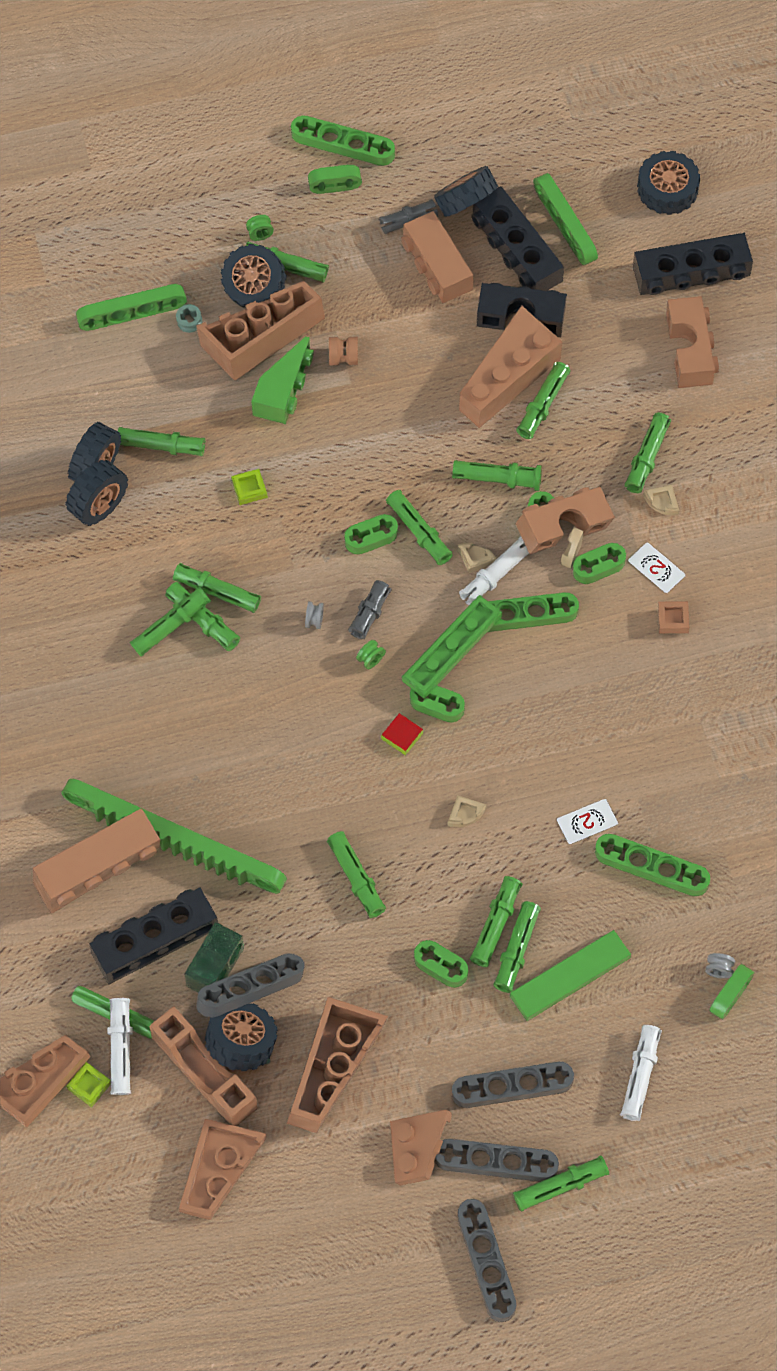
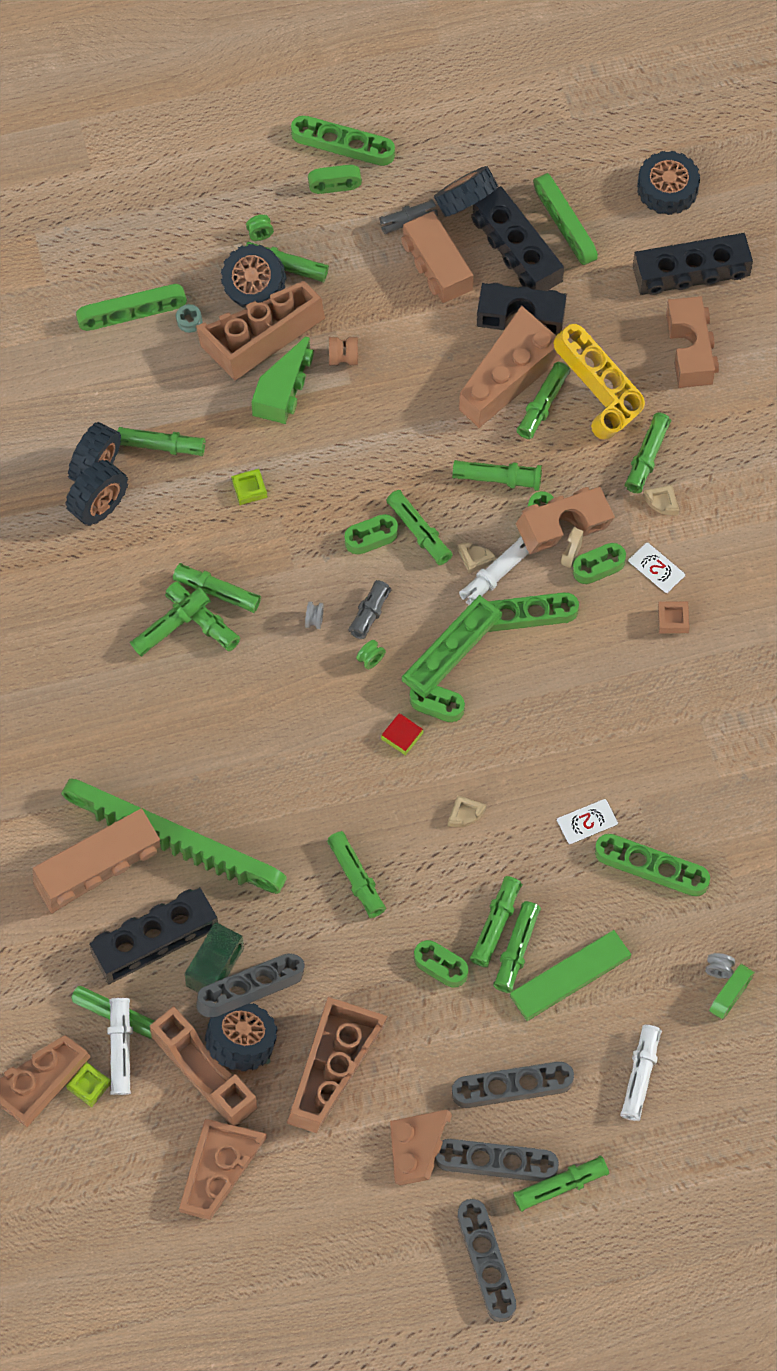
none -> yellow beam [553,324,645,440]

